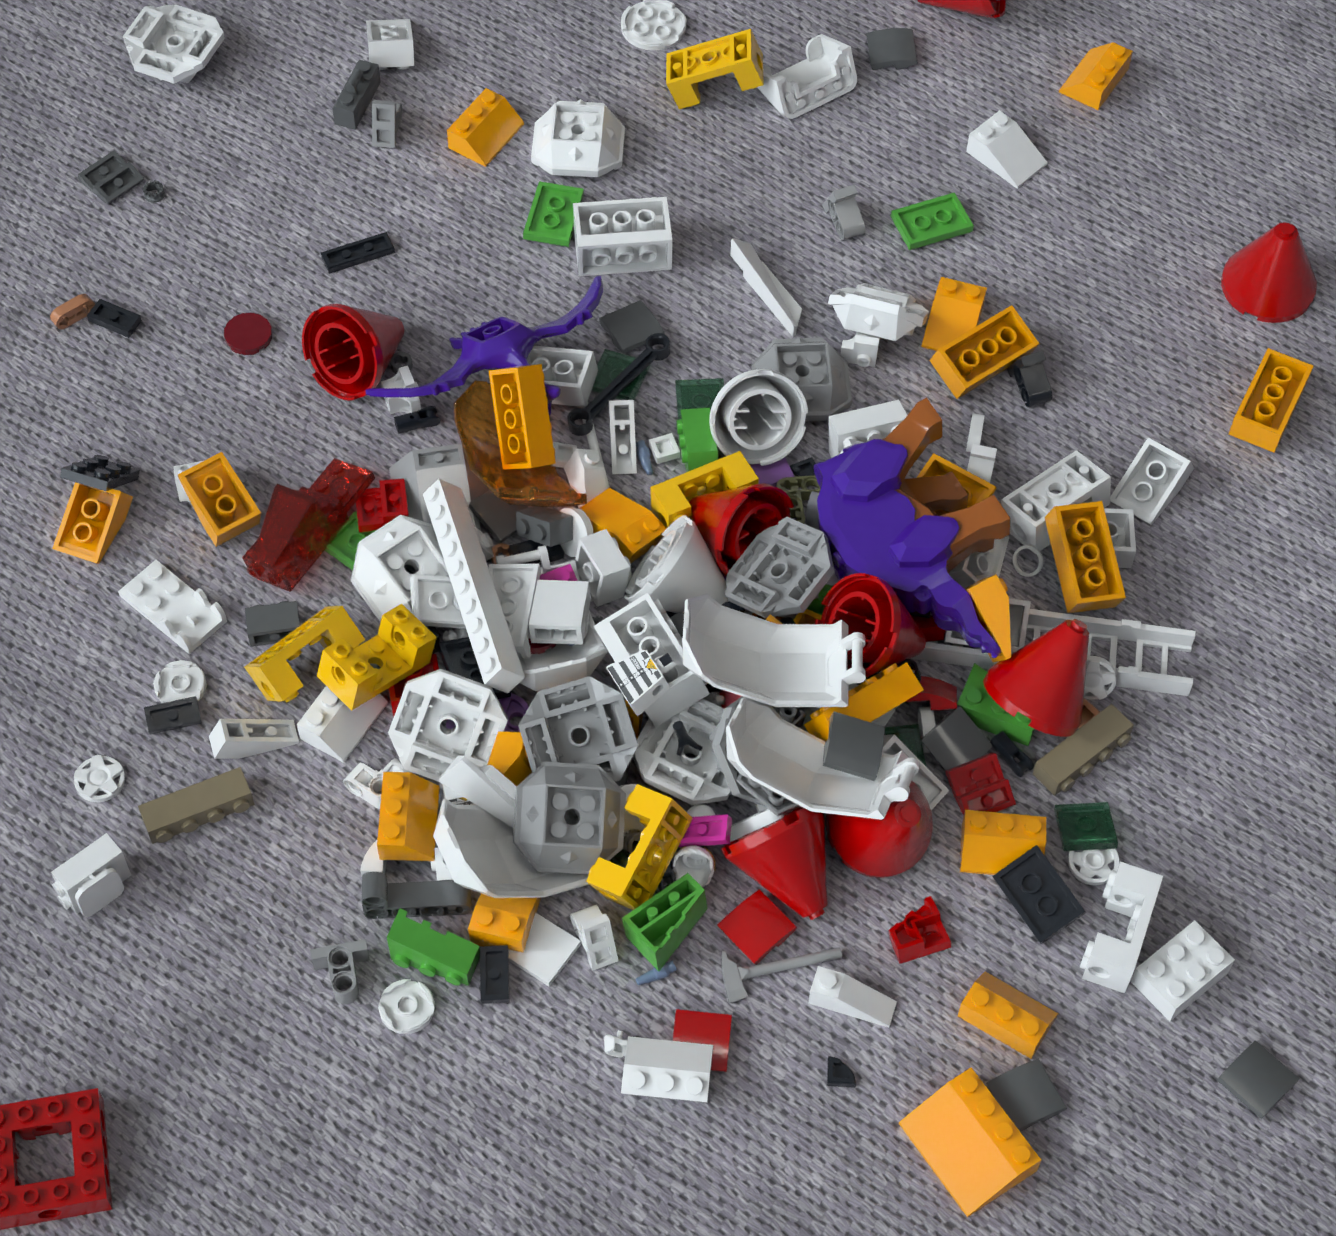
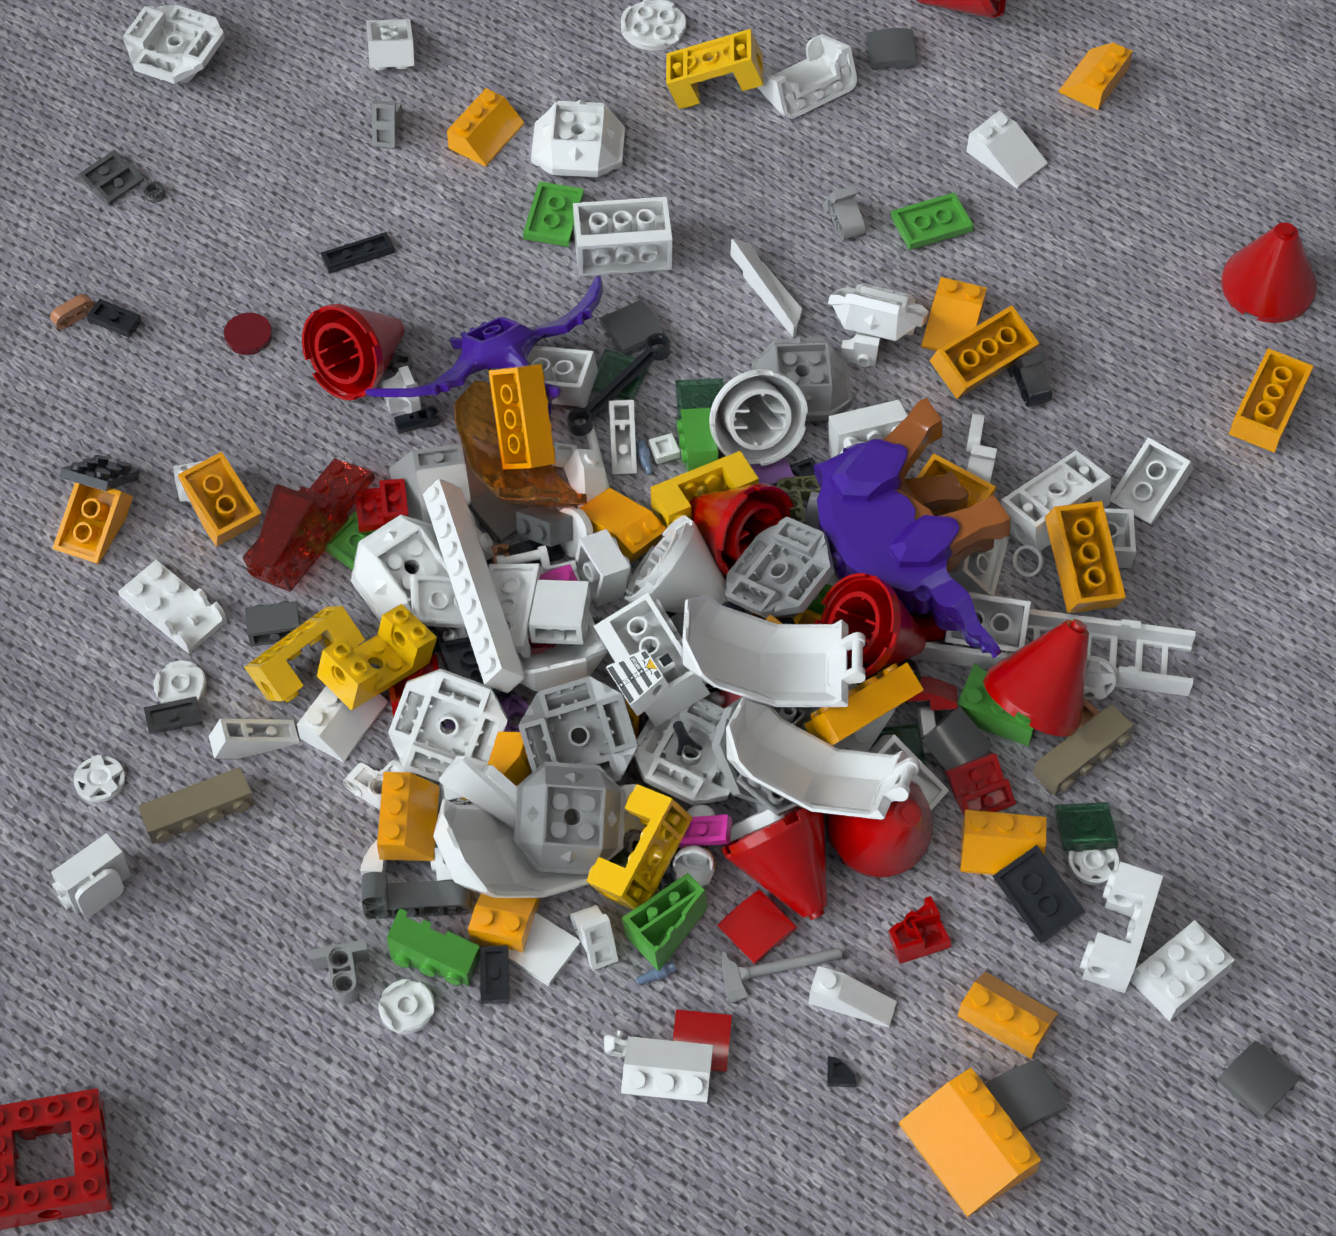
dark grey piece [332,60,381,130] -> none
dark grey slope [823,712,885,781] -> none
light orange slope [965,574,1011,662] -> none
black bar [990,731,1034,777] -> none

